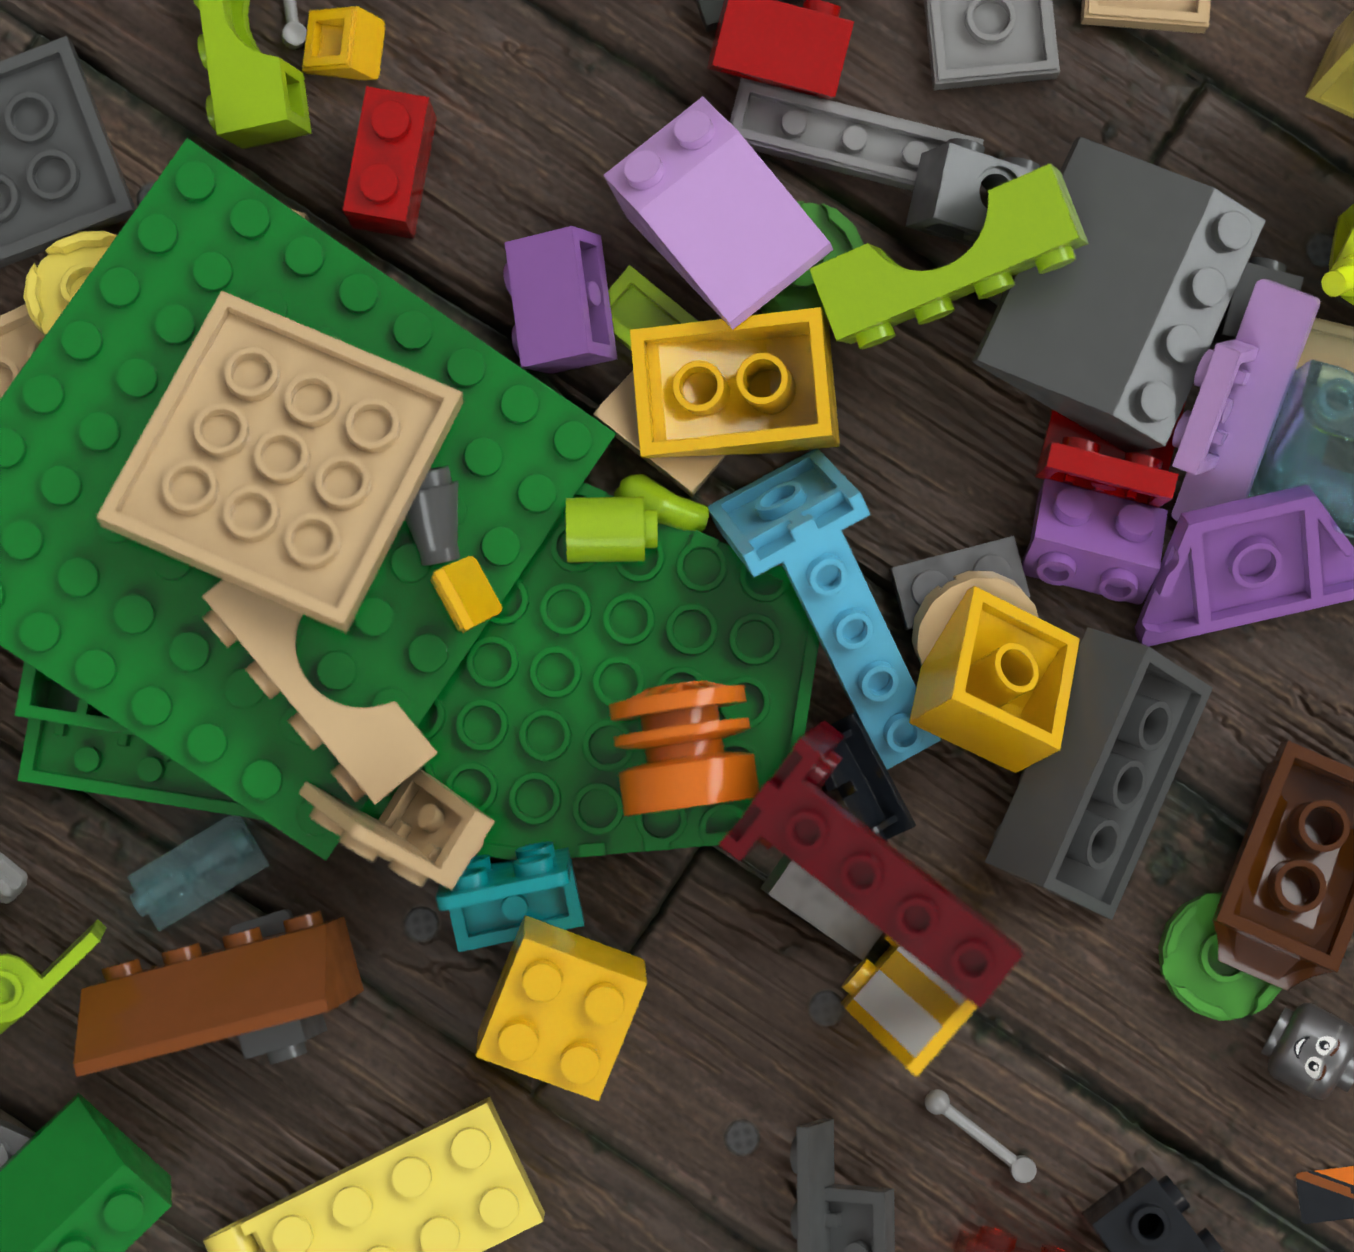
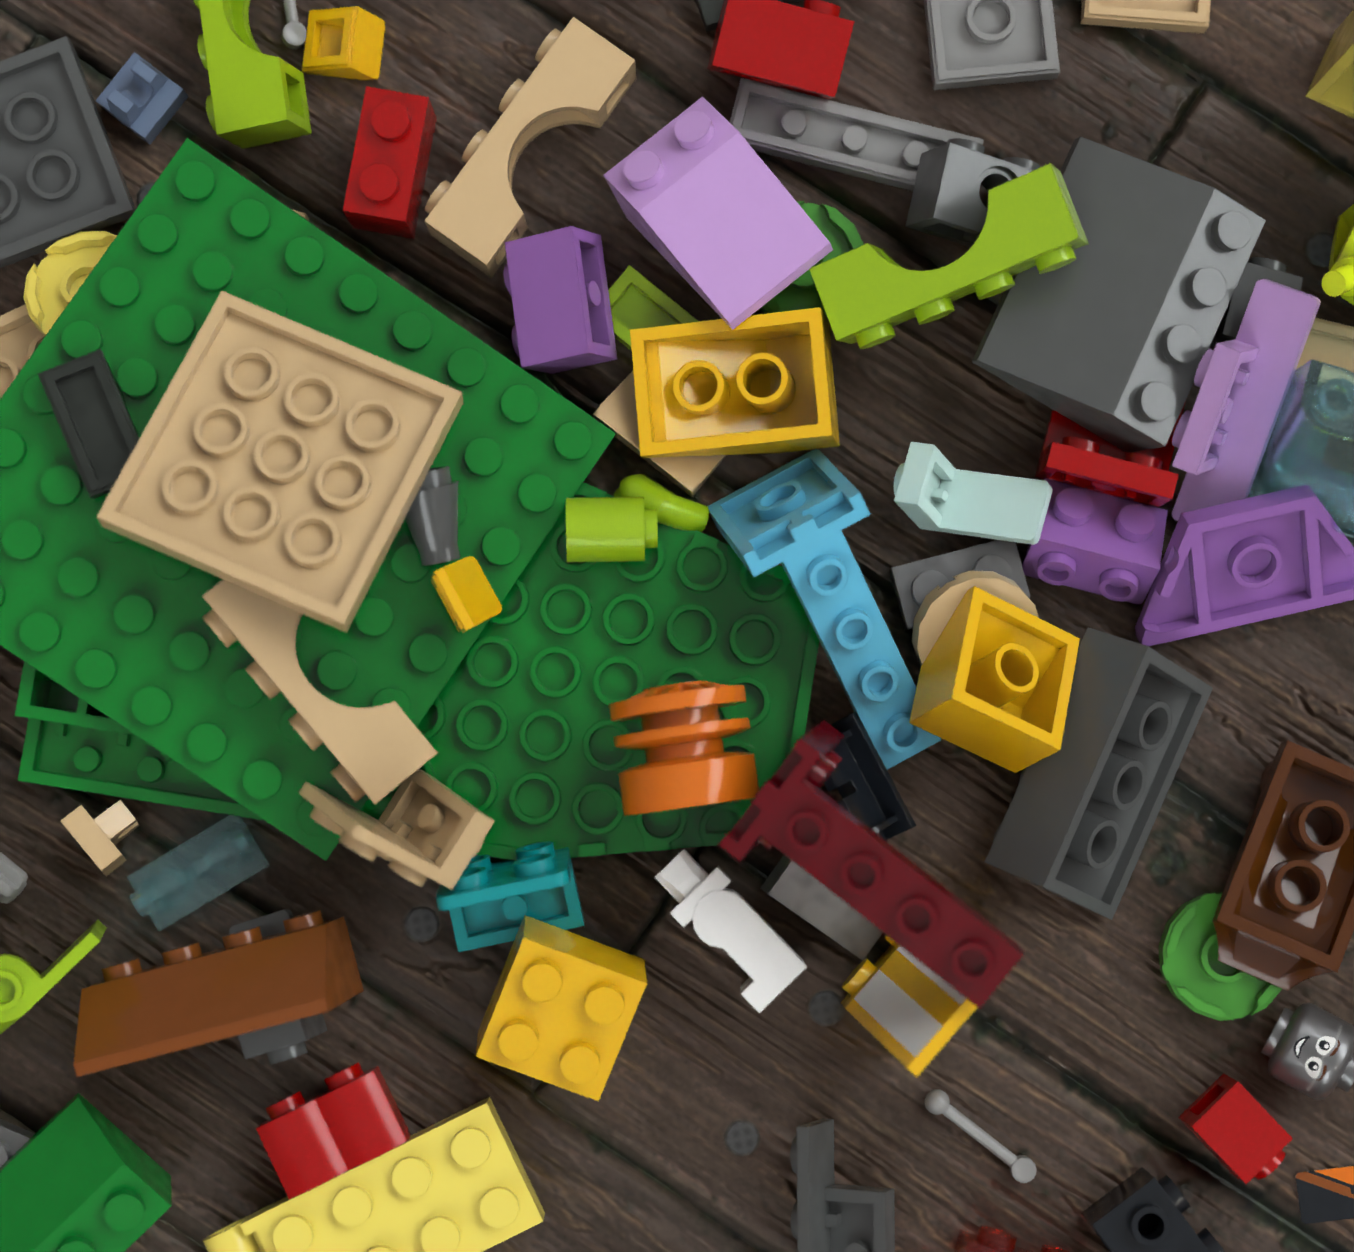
none -> pearl dark grey tile [38,349,140,499]
none -> tan tile [60,800,140,876]
none -> sand blue tile [96,52,189,145]
none -> red brick [256,1062,411,1199]
none -> tan arch [424,17,636,278]
none -> white hips [655,849,807,1013]
none -> light aqua bracket [894,442,1053,545]
none -> red brick [1178,1073,1293,1184]

